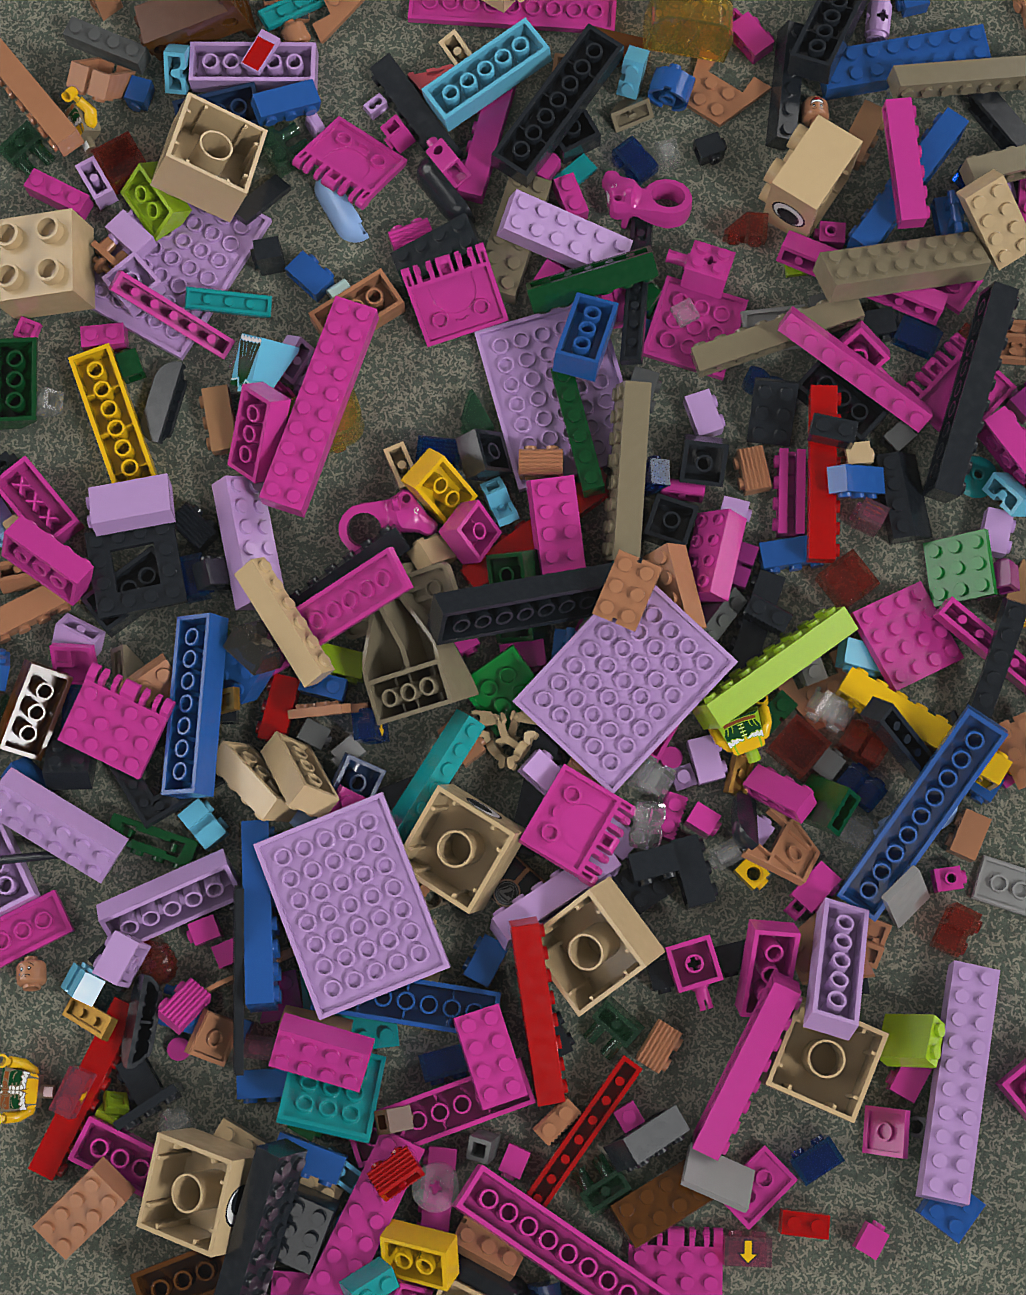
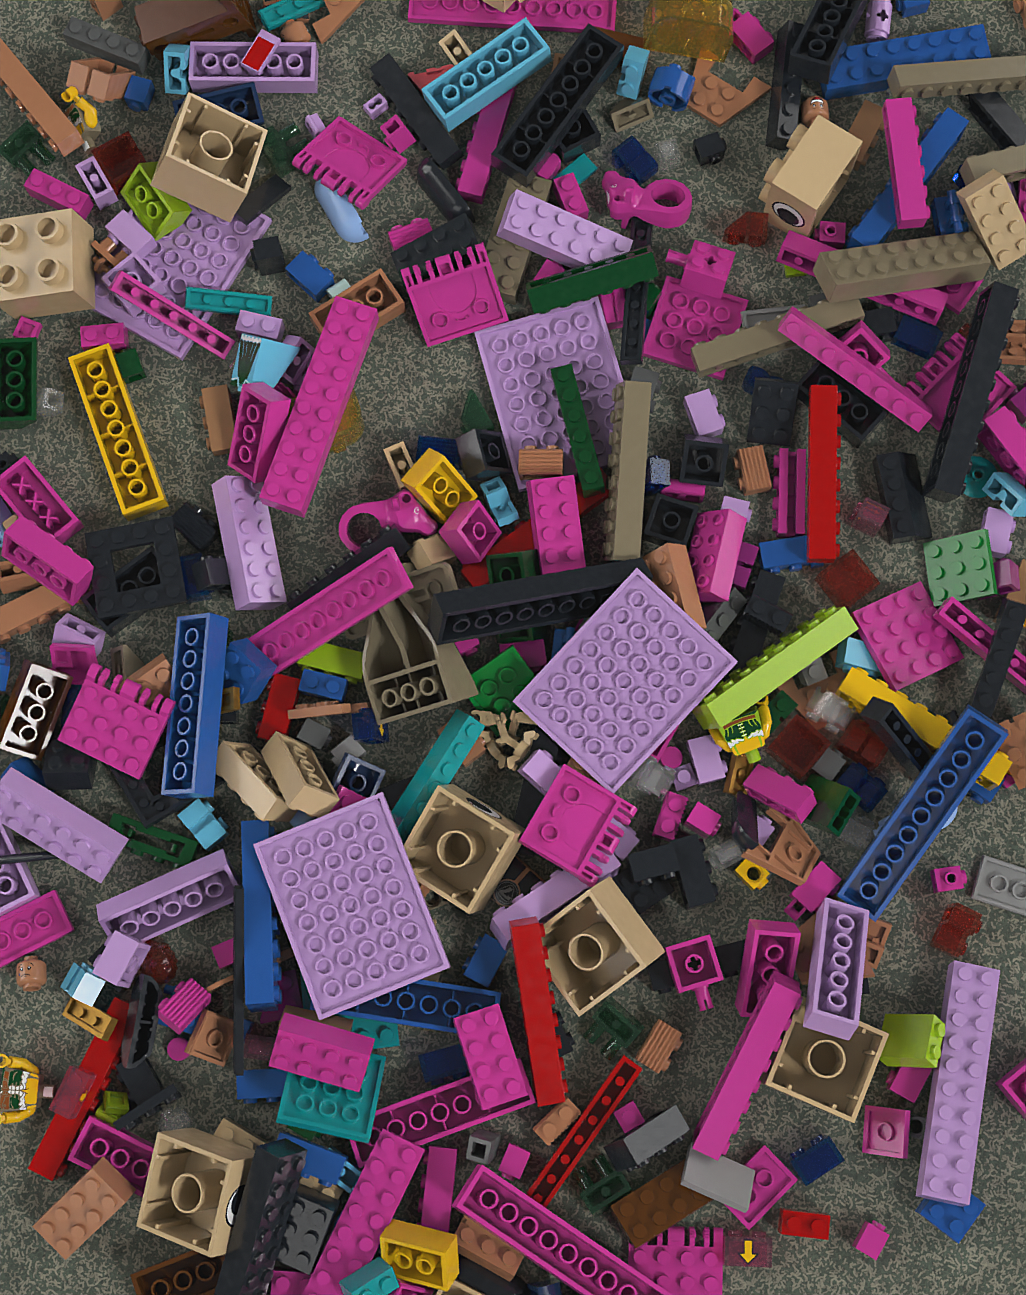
lavender brick [86,473,176,536] -> none
black brick [141,361,188,444] -> none
dark pink brick [186,914,224,947] -> none
clear smoke brick [223,620,286,676] -> none
tan brick [234,557,335,688] -> none
blue brick [251,79,321,126] -> none
red brick [367,1145,425,1202] -> none
brick [374,1105,414,1135] -> none
clear brick [412,1161,460,1213] -> none
dark pink torso [426,137,471,189] -> none
blue brick [552,292,619,382] -> none
nougat piece [592,549,663,632] -> none
clear brick [629,801,666,850] -> none
clear plate [670,297,700,328] -> none
black brick [807,413,859,450] -> none
blue brick [827,464,885,500] -> none
tan brick [837,441,874,466] -> none
dark grey brick [880,420,917,453] -> none
light grey tile [881,865,930,929] -> none
nougat brick [944,808,992,863] -> none
none -> lavender brick [235,310,285,343]

